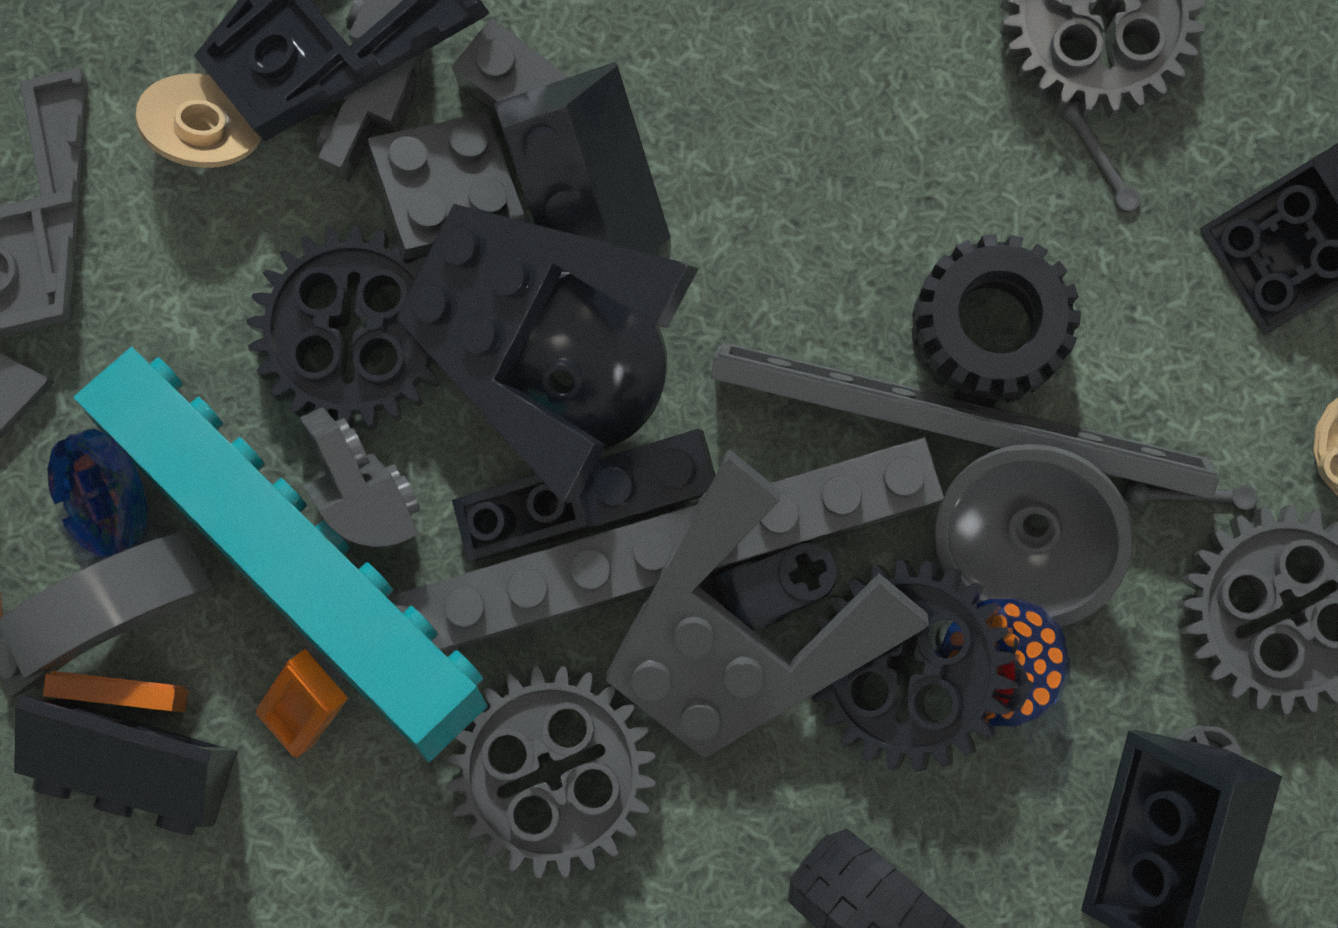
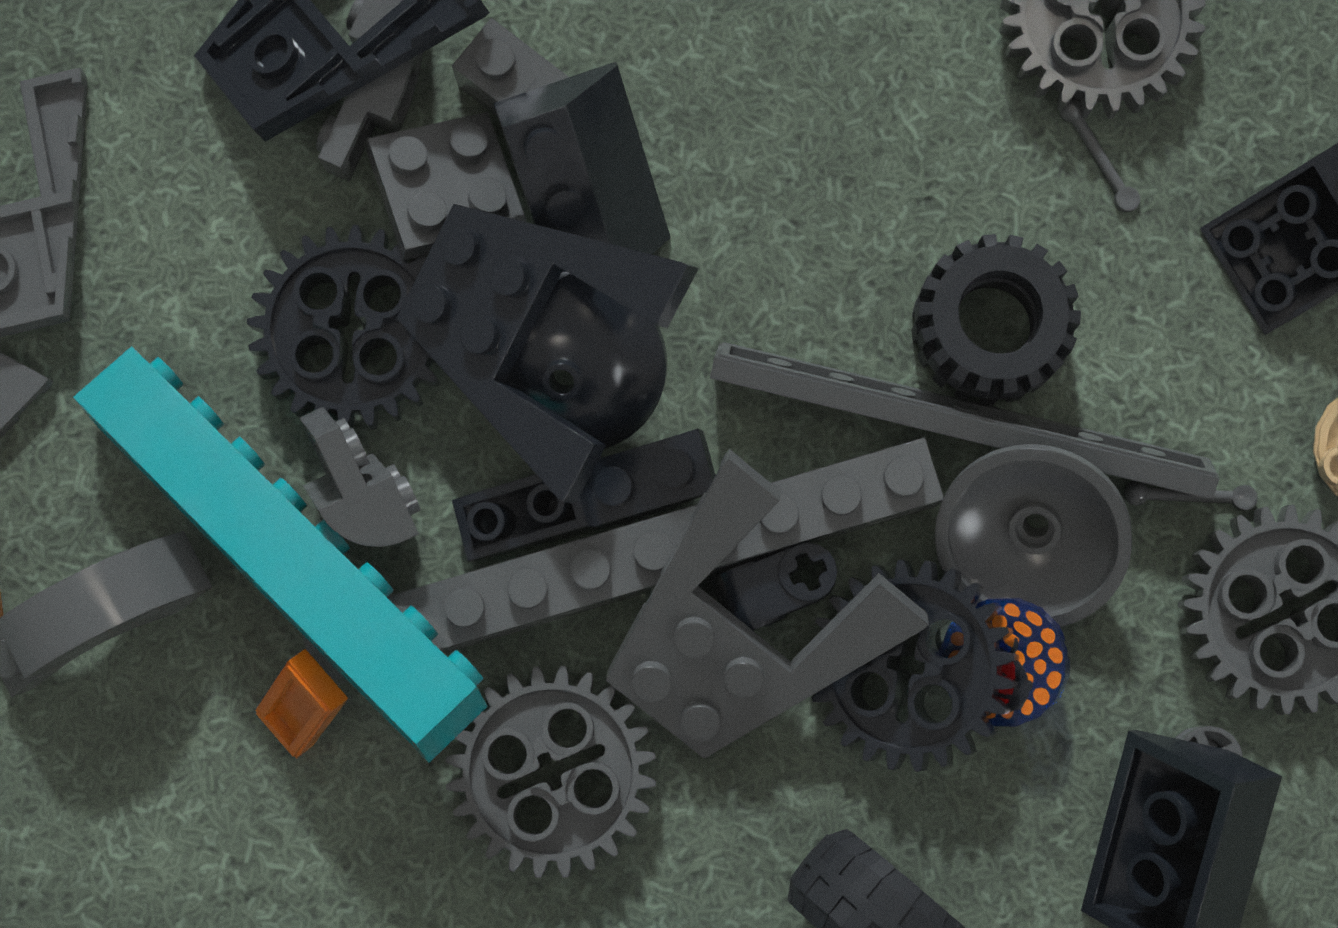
black slope [14,695,237,835] -> none
orange tile [43,671,188,712] -> none
clear blue tile [47,429,147,557] -> none
tan dish [135,73,261,168] -> none

